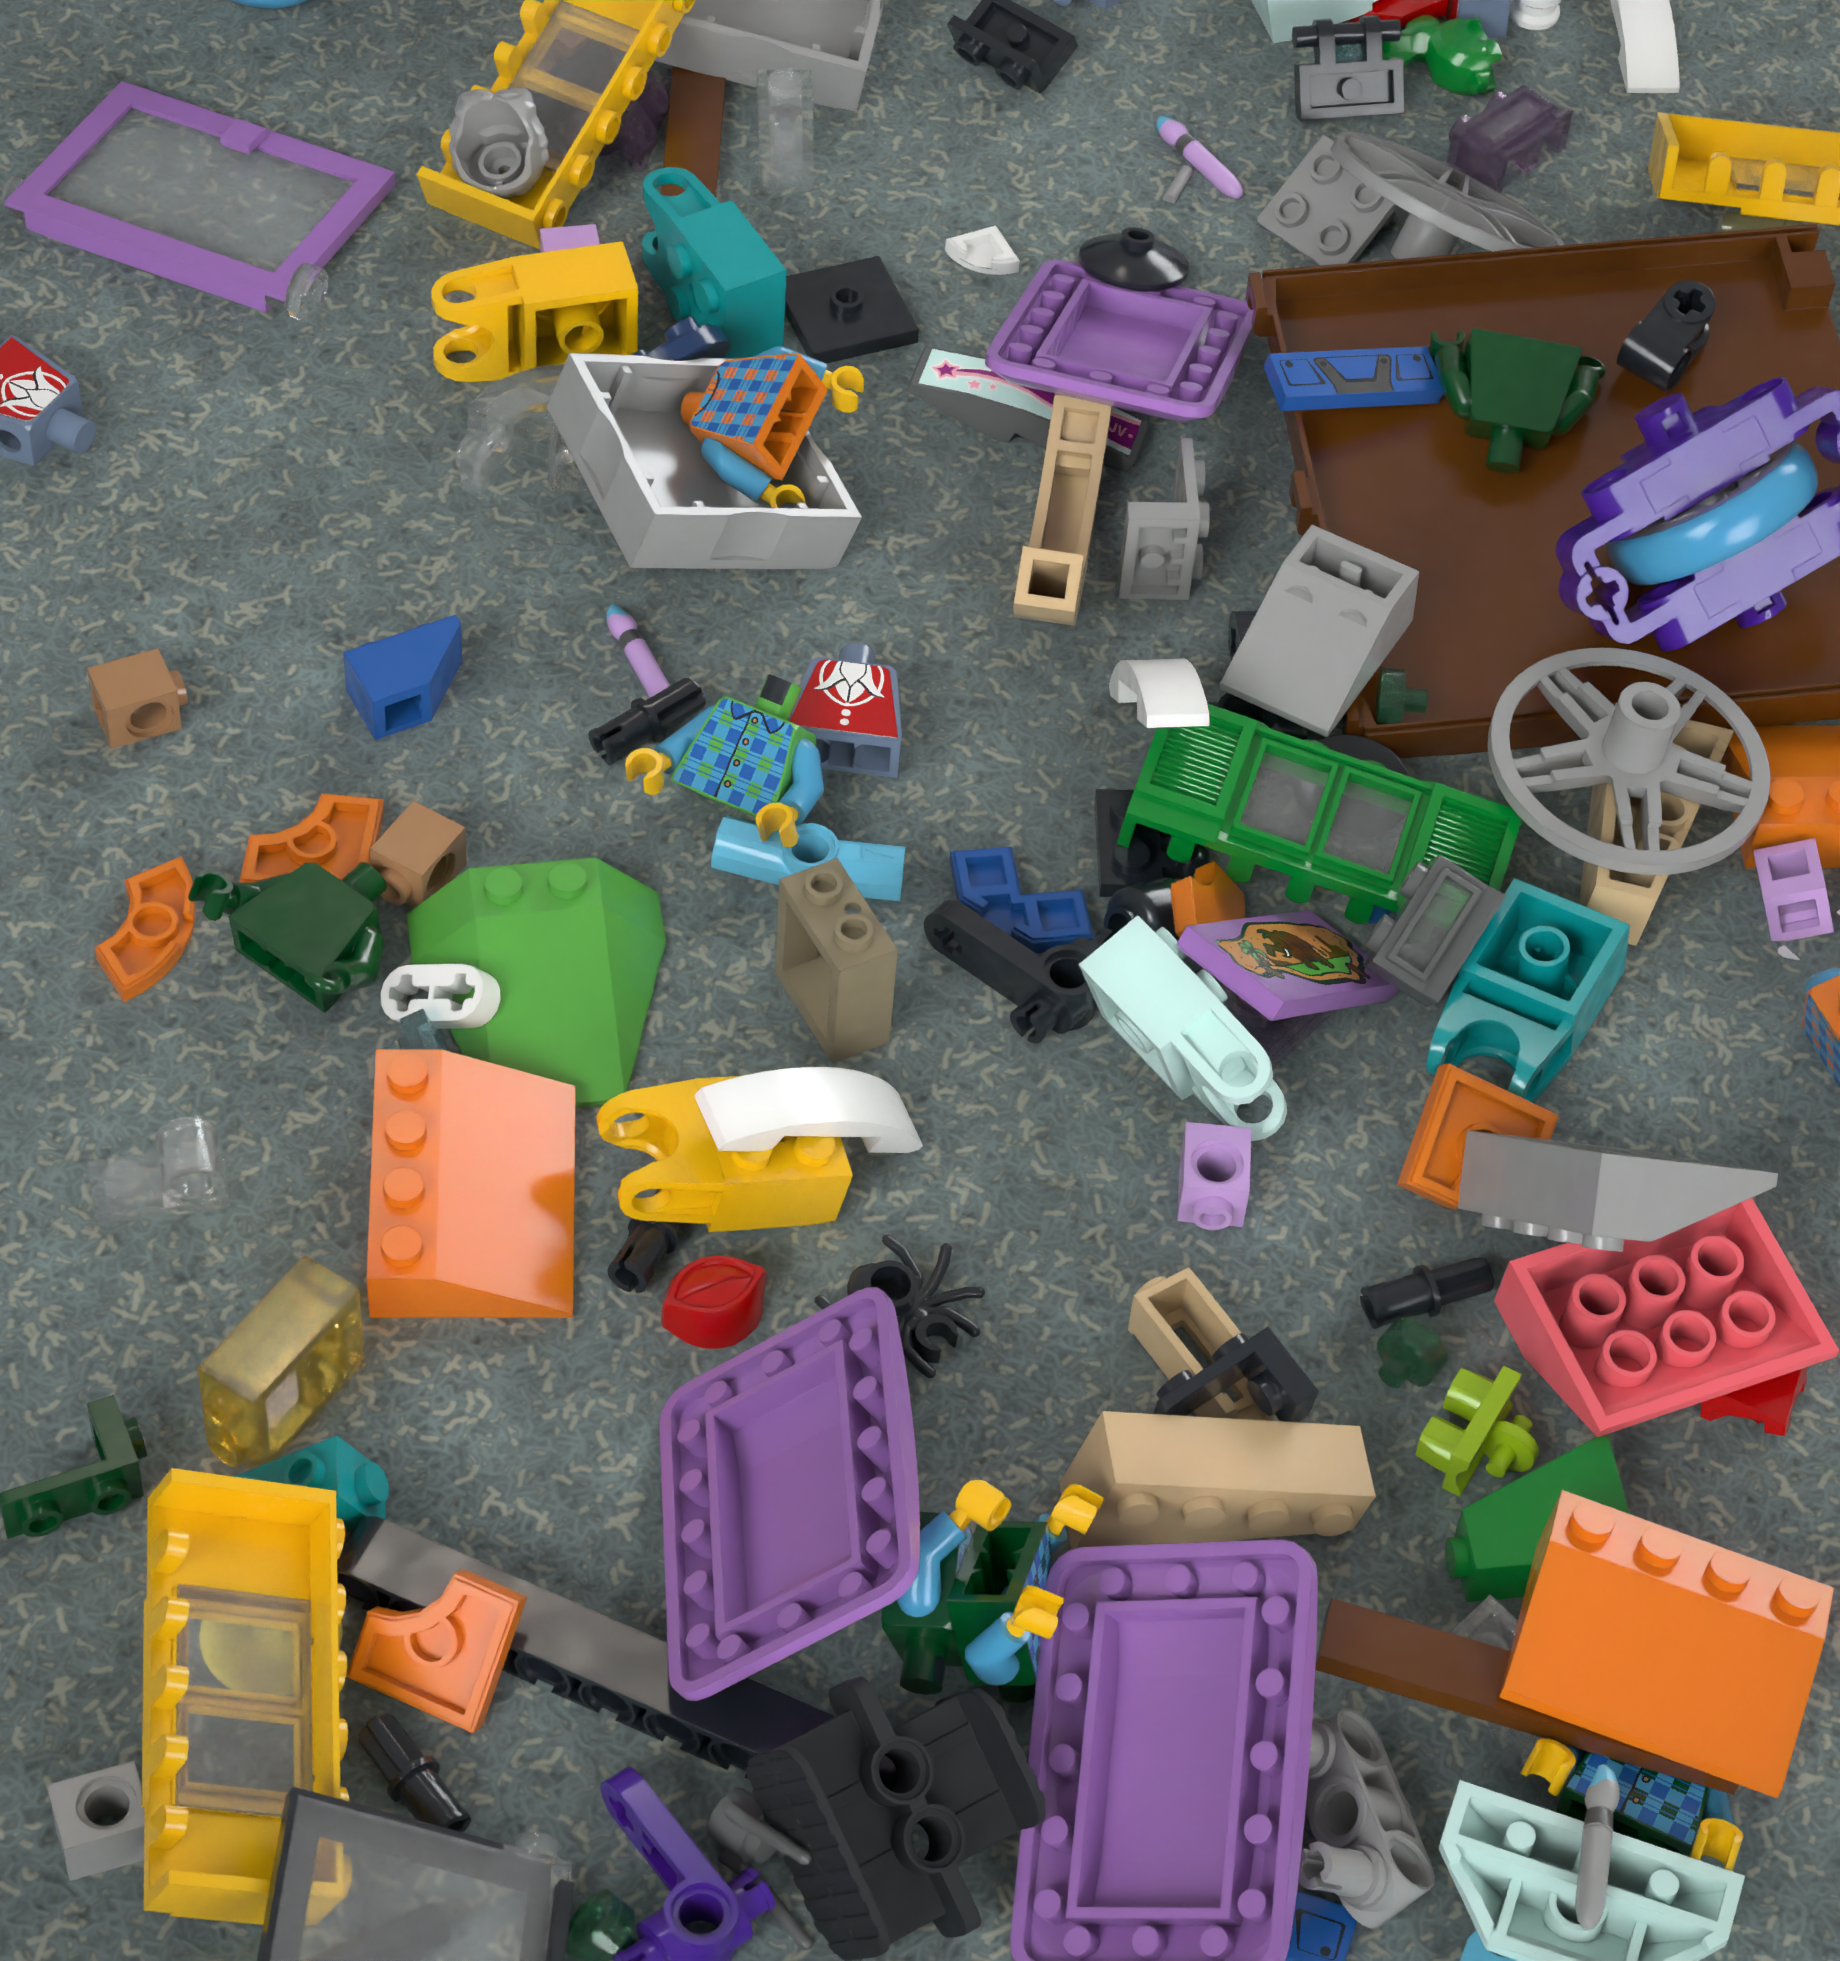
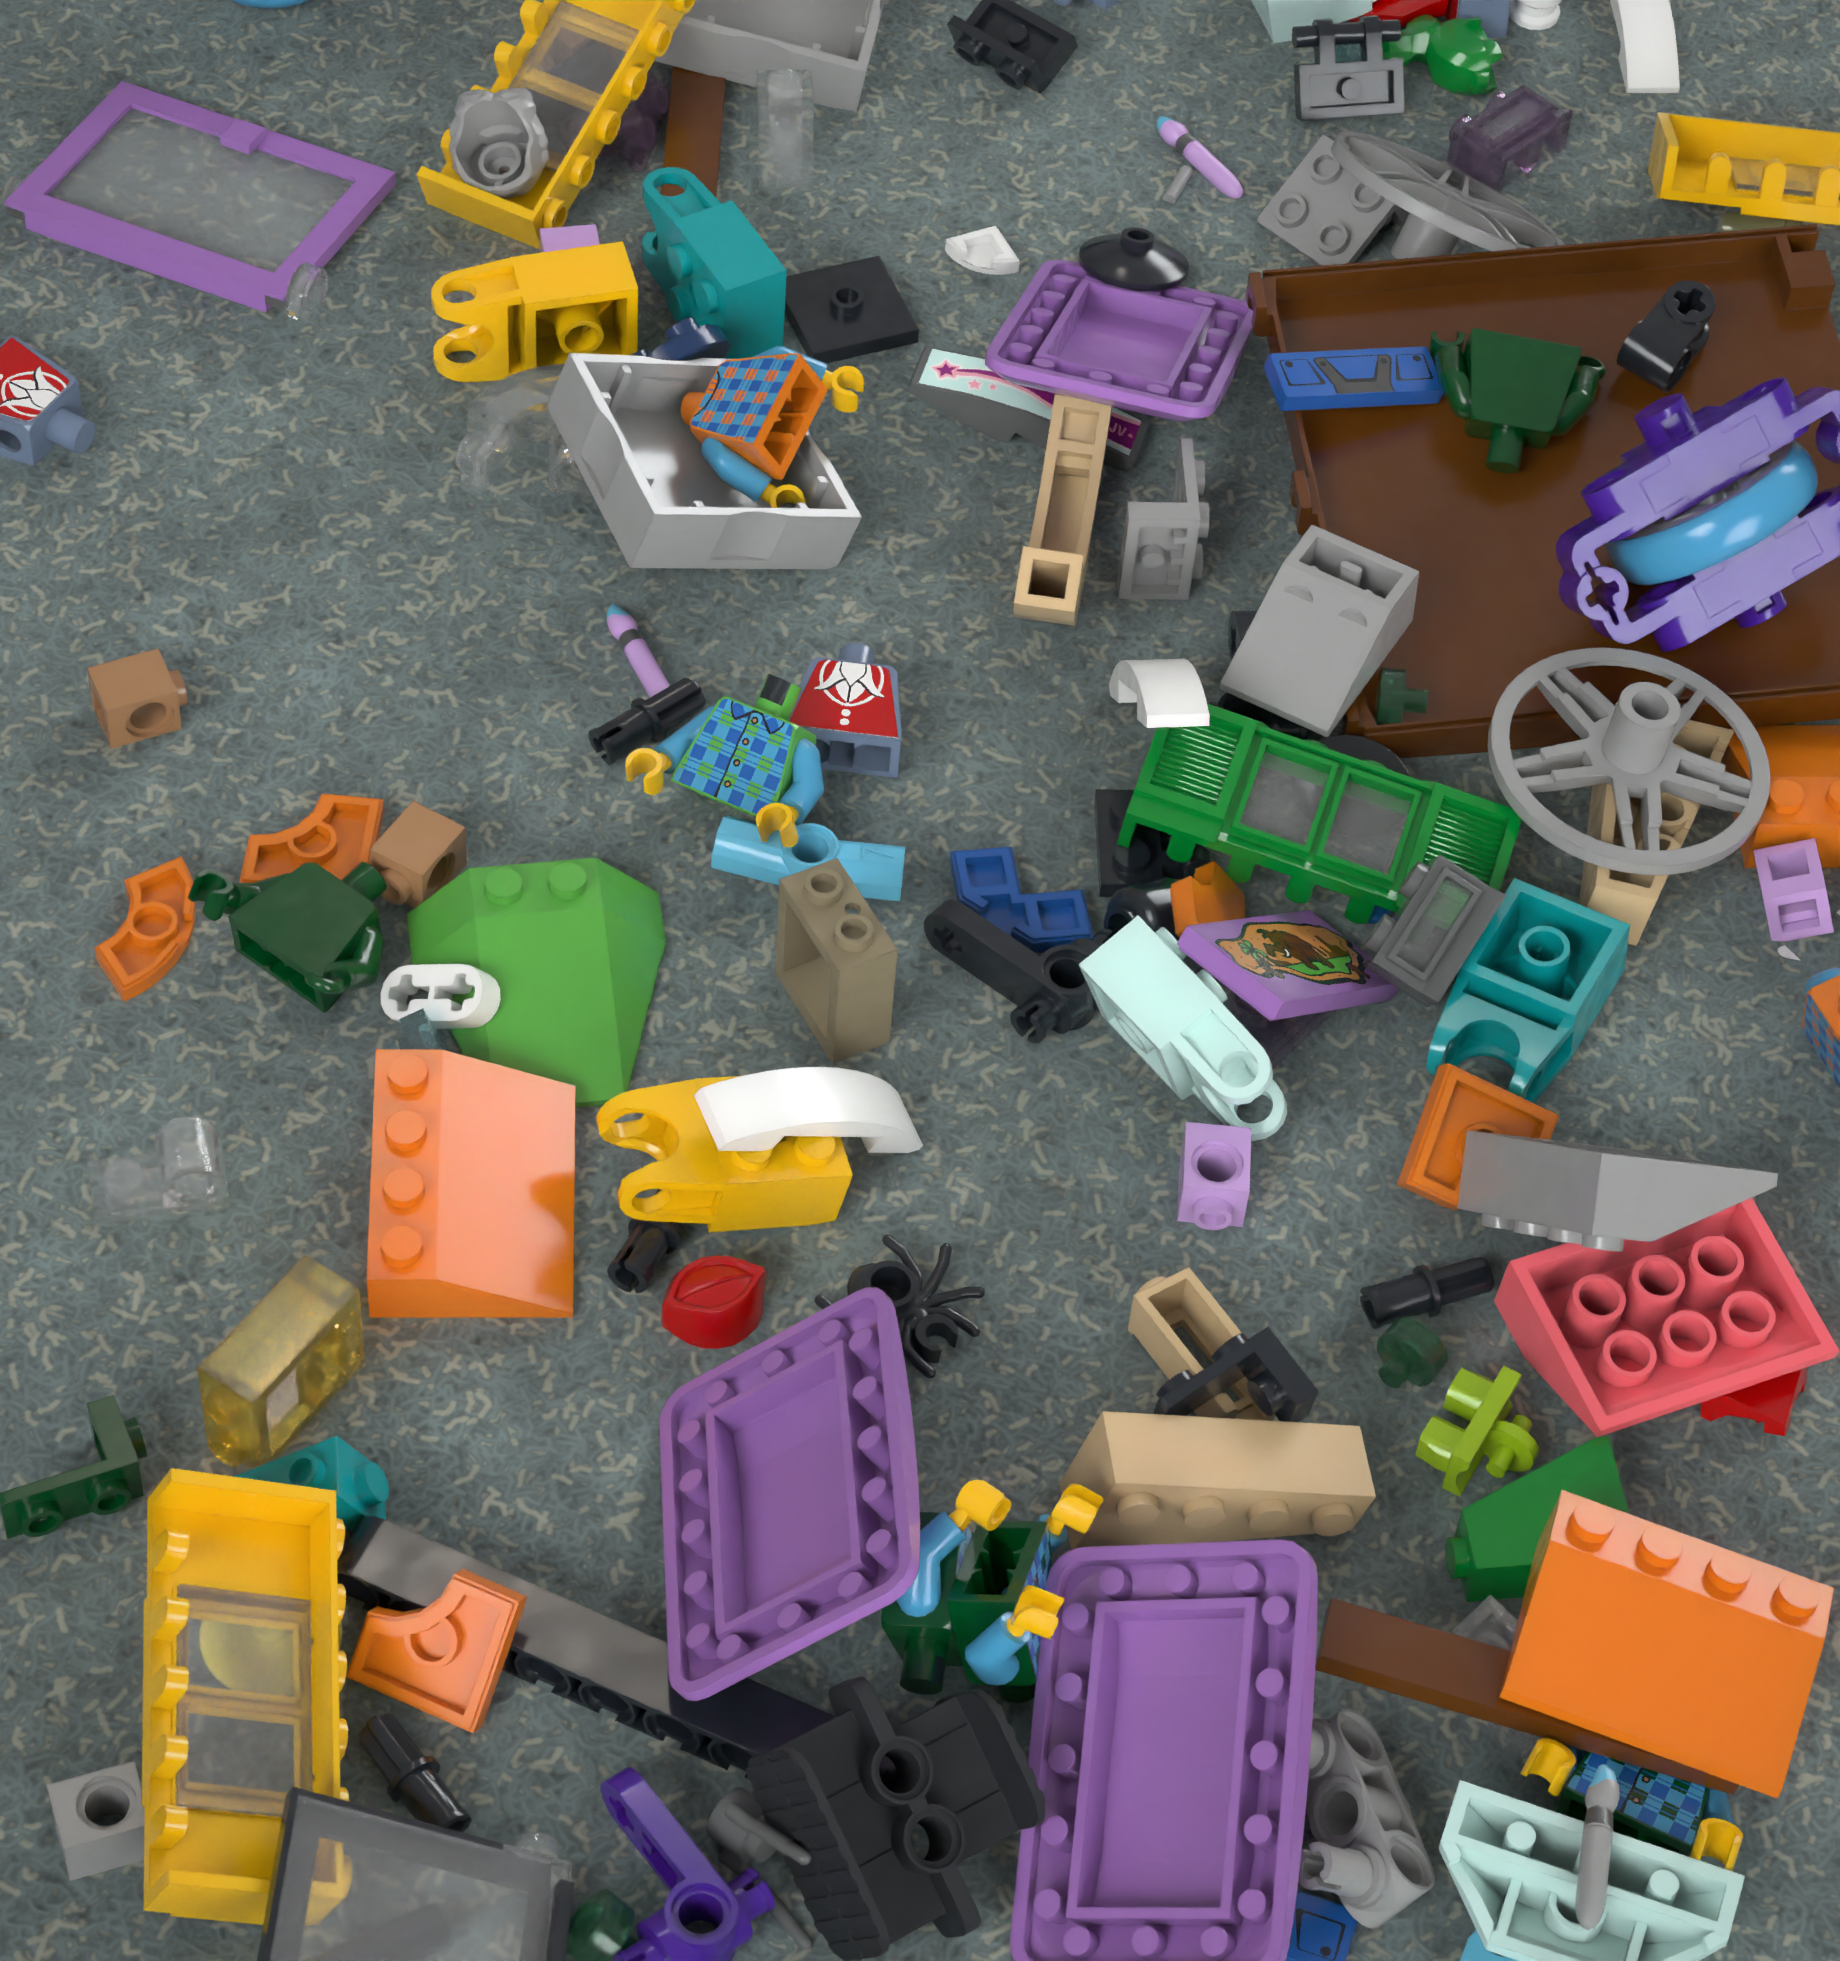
blue slope [343,615,462,740] -> none

